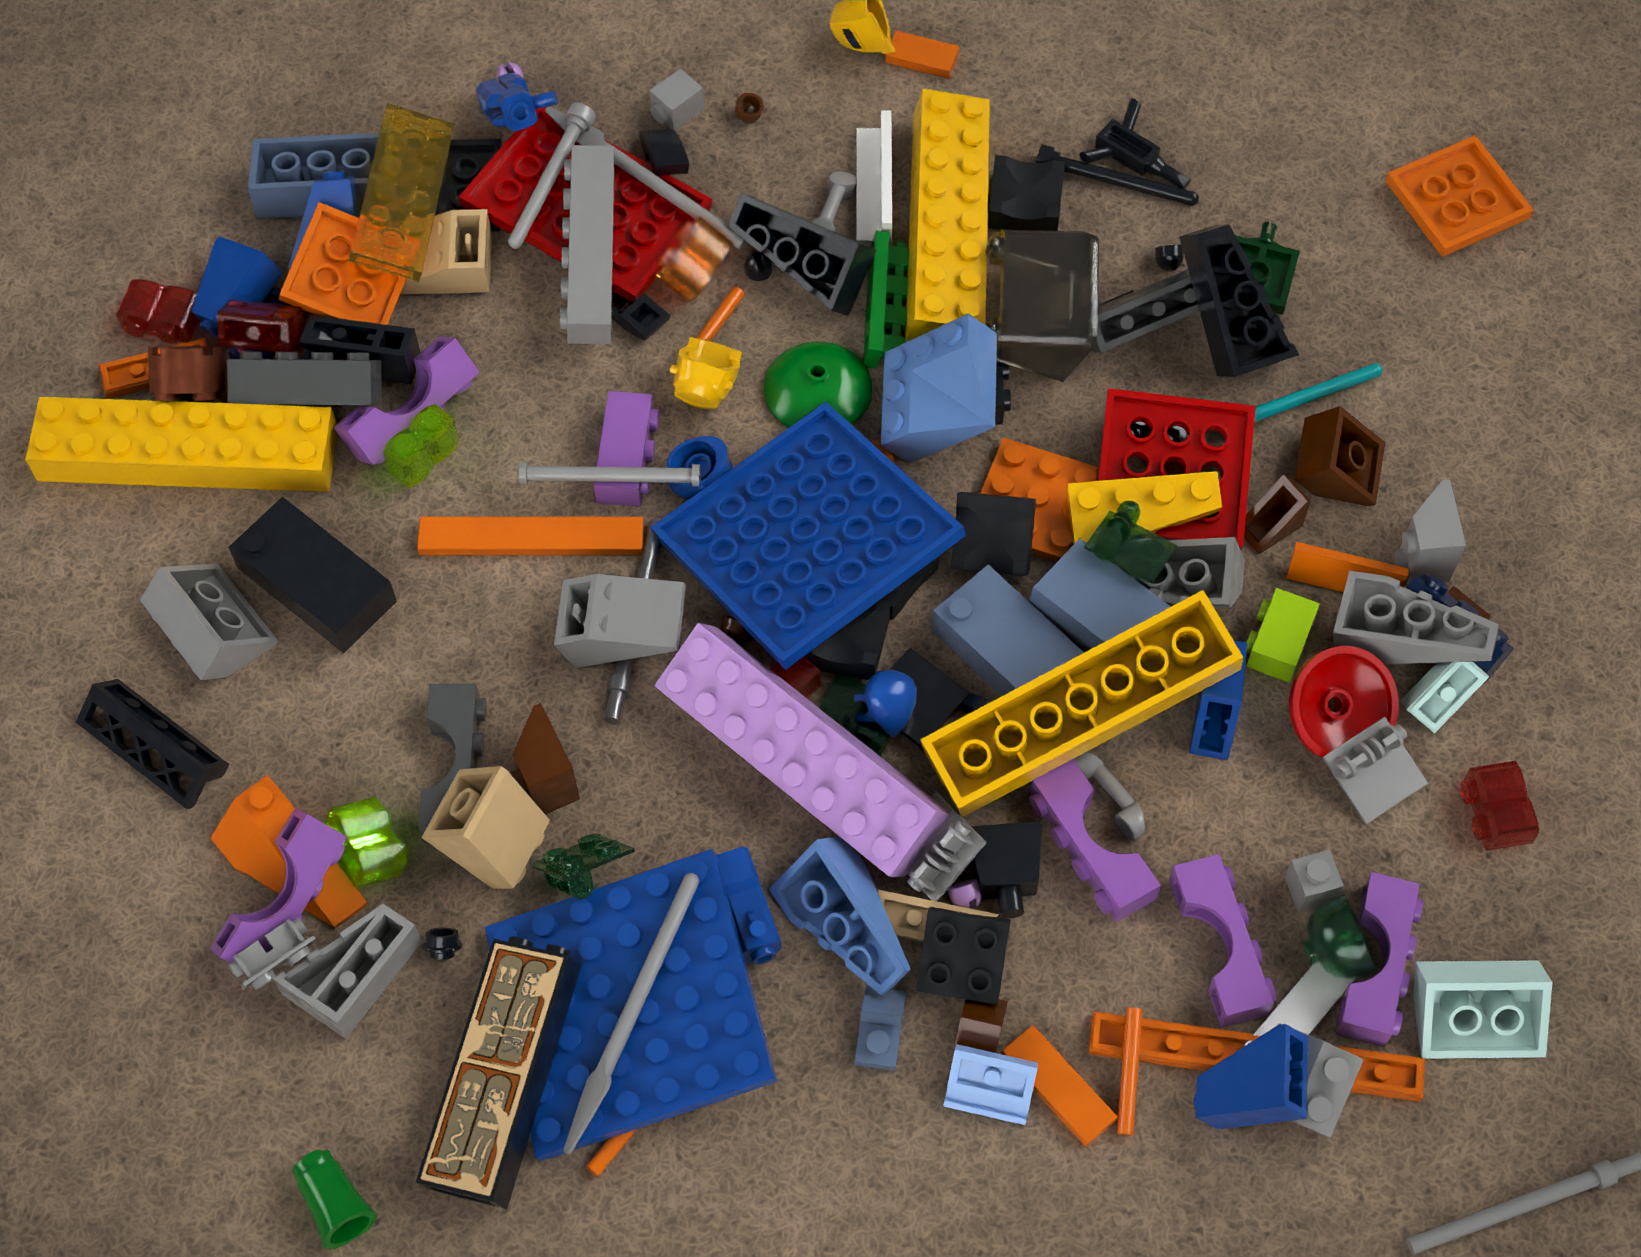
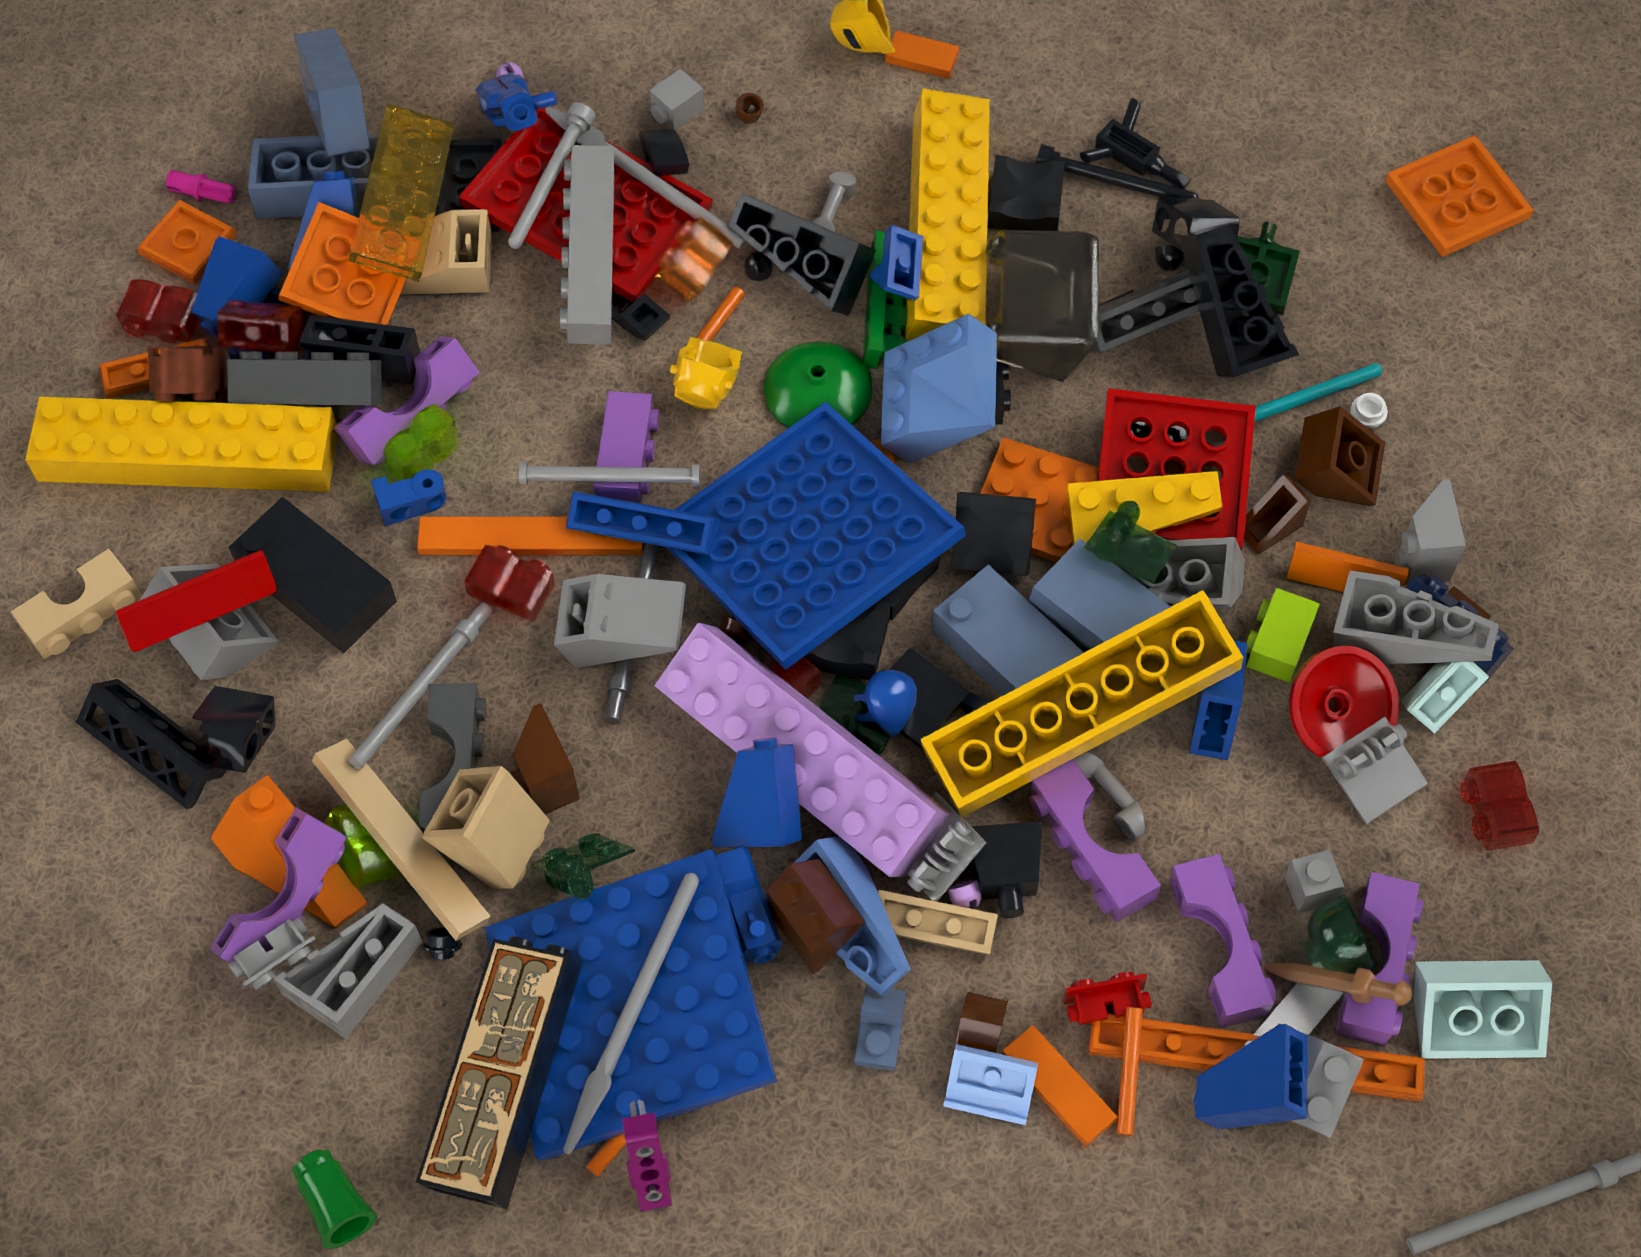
blue piece [667,436,732,499] -> none
white fence [856,111,892,247] -> none
black brick [916,907,1011,1005] -> none
none -> tan arch [11,549,142,660]
none -> red slope [115,550,277,652]
none -> orange tile [136,200,237,284]
none -> dark pink axle [166,169,237,204]
none -> black piece [192,686,276,773]
none -> sand blue brick [294,28,370,156]
none -> tan tile [312,738,491,941]
none -> light grey bar [348,603,492,769]
none -> blue leg [371,469,447,526]
none -> clear red brick [464,545,555,622]
none -> blue slope [566,491,721,555]
none -> magenta piece [622,1100,672,1212]
none -> blue slope [712,738,802,847]
none -> reddish brown slope [767,859,865,974]
none -> blue slope [870,225,923,301]
none -> red hinge [1063,972,1151,1025]
none -> black piece [1152,197,1240,251]
none -> medium nougat sword [1264,963,1412,1006]
none -> white plate [1350,393,1388,429]

